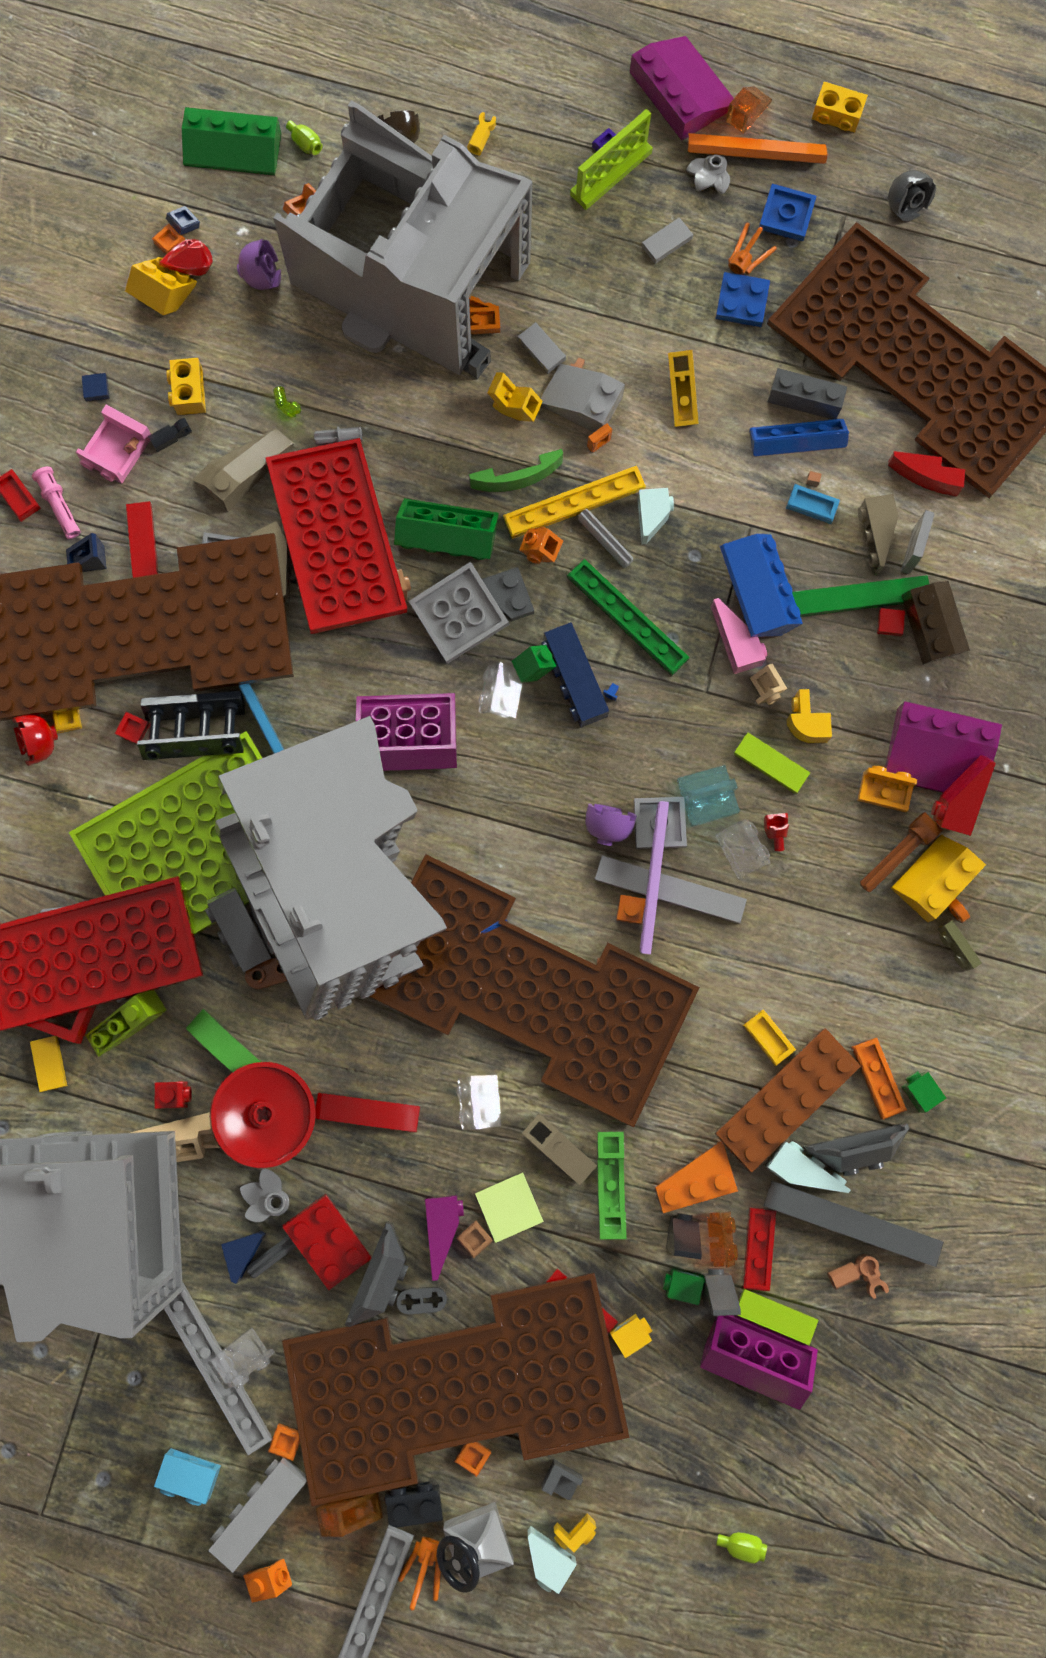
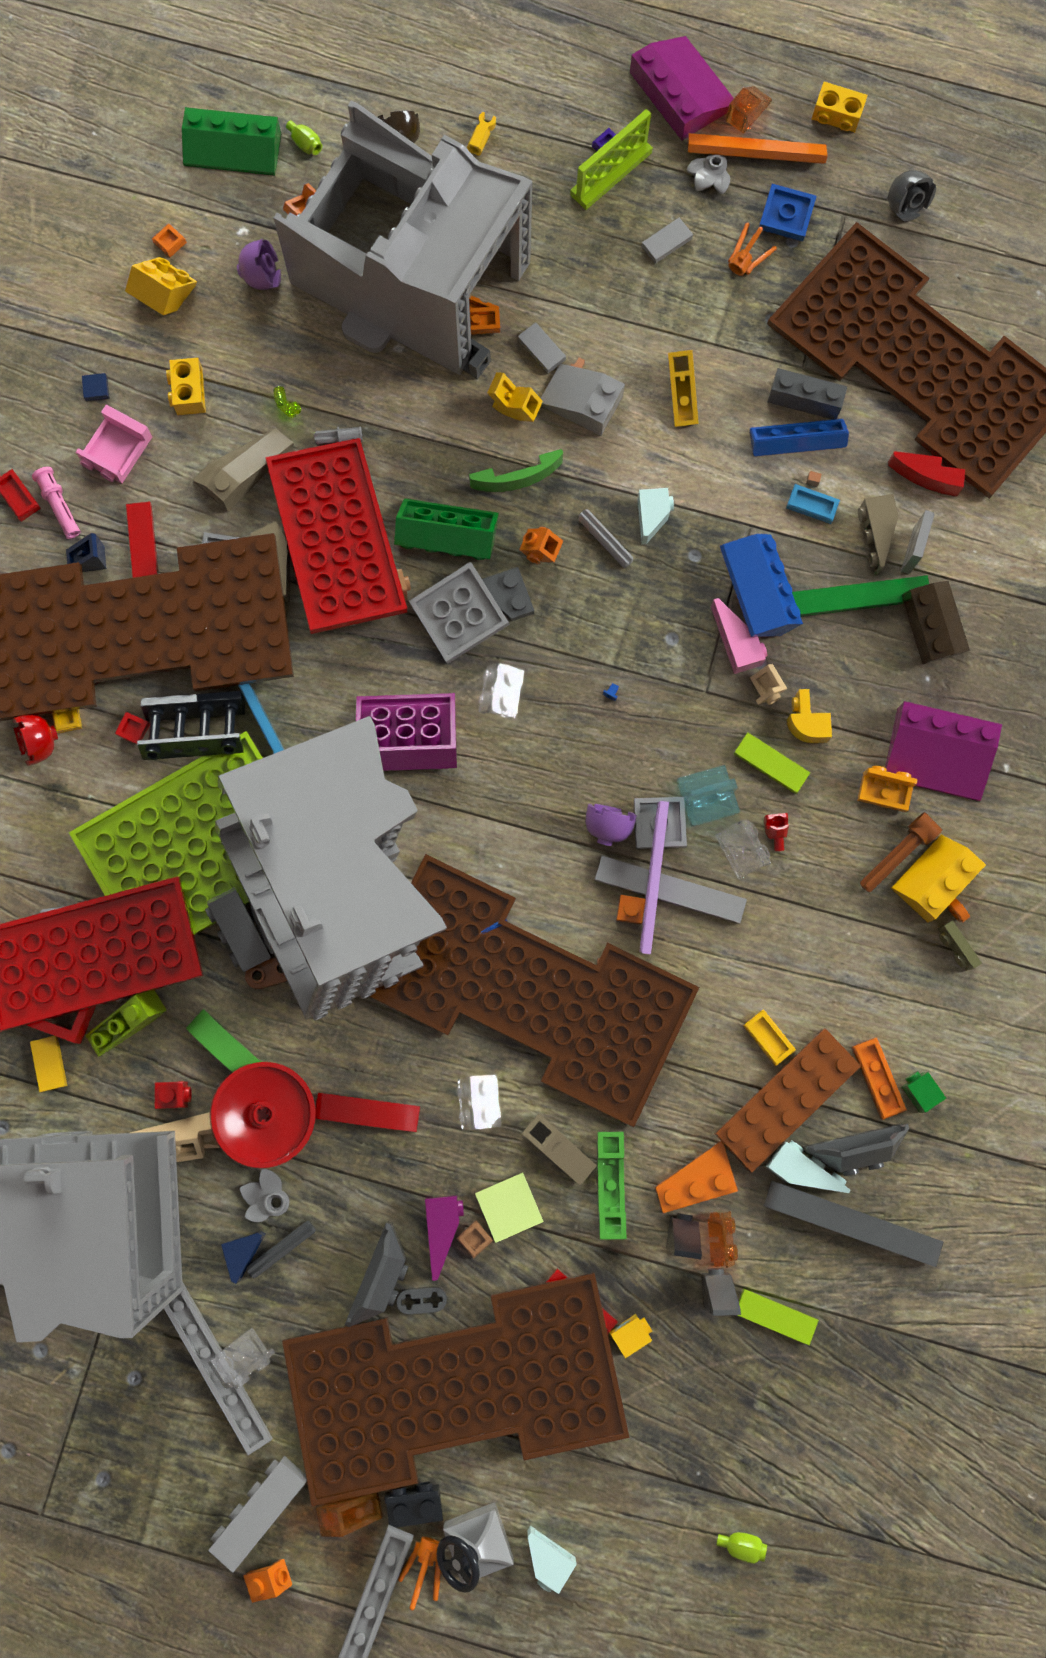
nougat piece [123,437,139,454] -> none
black bar [148,418,192,452] -> none
medium azure brick [154,1448,221,1506] -> none
red piece [159,239,213,276] -> none
dark blue tile [166,206,200,235] -> none
orange tile [268,1423,300,1461] -> none
red plate [283,1194,372,1290] -> none
orange tile [454,1442,491,1477] -> none
yellow tile [503,465,646,539] -> none
green brick [511,645,556,683] -> none
dark blue brick [541,622,609,728] -> none
dark grey panel [541,1459,583,1500] -> none
yellow bracket [554,1513,596,1553] -> none
green tile [567,559,690,676] -> none
orange tile [587,423,612,452] -> none
green brick [662,1268,705,1305] -> none
magenta slope [700,1315,818,1410] -> none
blue plate [715,272,770,327] -> none
red tile [742,1207,776,1291] -> none
nougat bar [827,1254,889,1299] -> none
red tile [877,608,905,637] -> none
red slope [931,755,996,836] -> none

